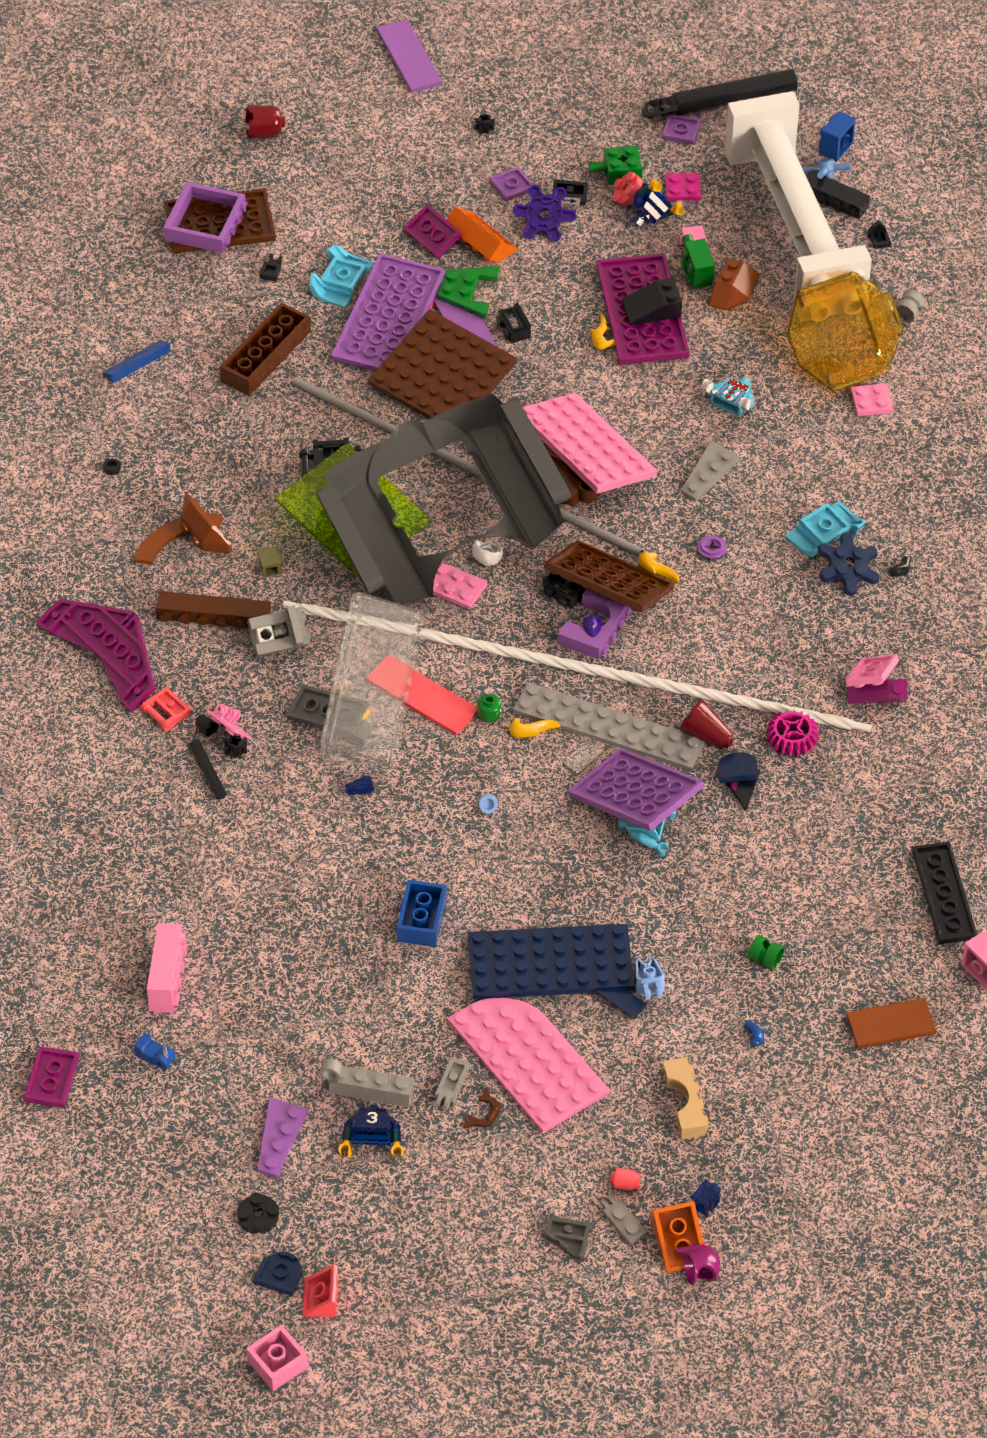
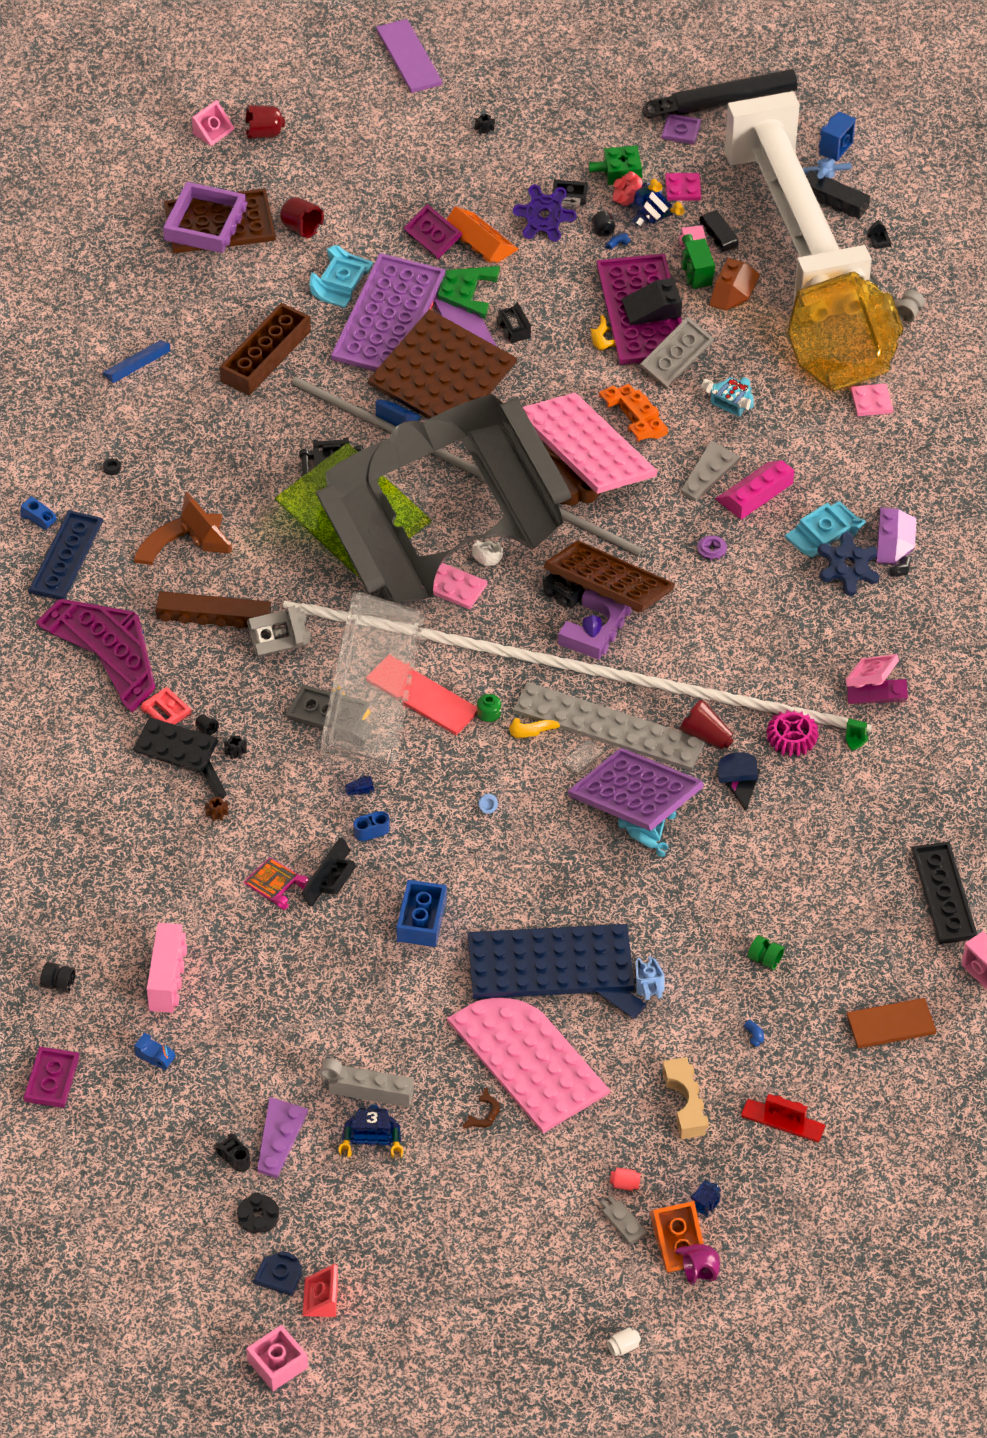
bright pink hinge [207,704,252,739] -> none
olive brick [258,547,283,577] -> none
black plate [259,254,282,281] -> none
light grey hinge [435,1058,470,1109] -> none
medium lavender tile [489,166,533,201] -> none
dark grey wing [545,1216,591,1262] -> none
yellow piece [638,551,680,583] -> none
none -> blue leg [20,496,57,530]
none -> dark blue tile [29,510,103,600]
none -> black wheel [40,962,76,993]
none -> black plate [133,717,218,774]
none -> bright pink slope [192,100,235,146]
none -> reddish brown gear [205,797,229,821]
none -> black piece [214,1133,251,1172]
none -> flag [244,857,309,910]
none -> dark red cylinder [280,197,324,238]
none -> black bracket [301,838,356,906]
none -> blue beam [353,811,390,841]
none -> blue slope [375,399,421,426]
none -> black head [592,211,615,236]
none -> orange bracket [599,383,668,441]
none -> blue arm [605,233,631,250]
none -> white brick [607,1327,641,1356]
none -> light grey plate [640,317,714,389]
none -> black beam [699,210,739,252]
none -> dark pink slope [716,460,794,519]
none -> red bracket [741,1094,826,1142]
none -> green tile [845,718,868,751]
none -> medium lavender wedge [876,507,916,564]

